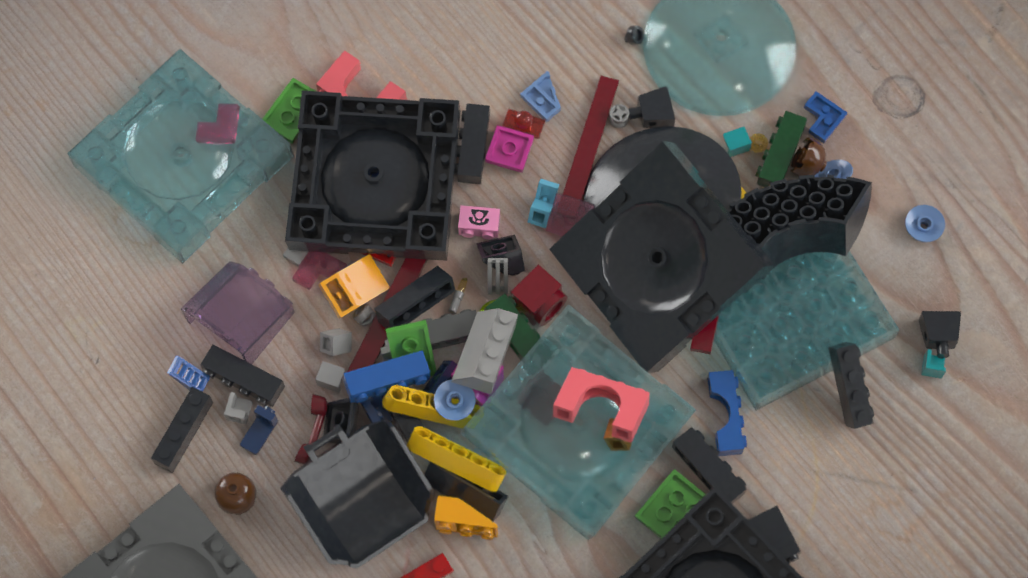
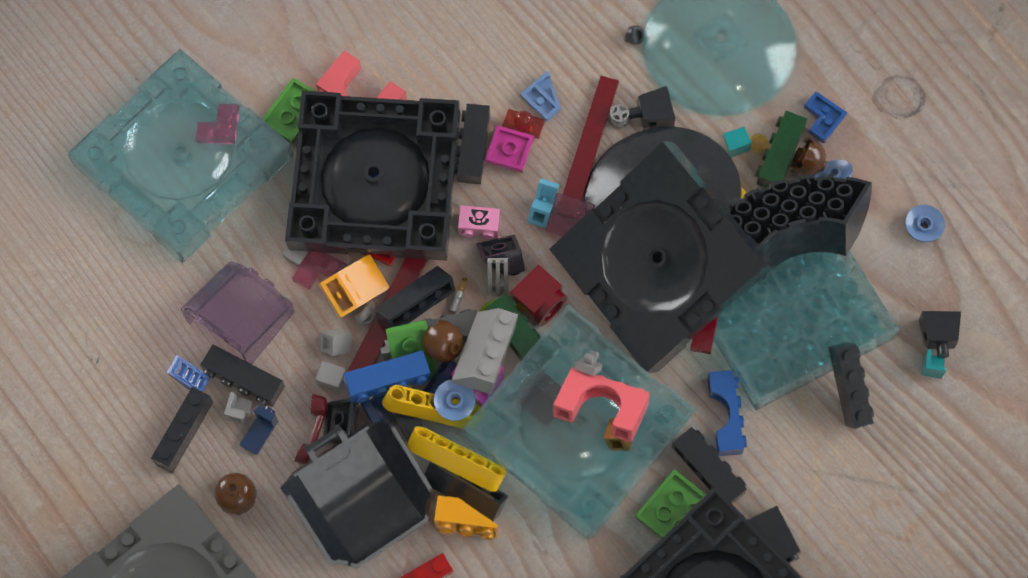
none -> reddish brown cylinder [422,320,464,362]
none -> light grey tile [575,350,603,376]

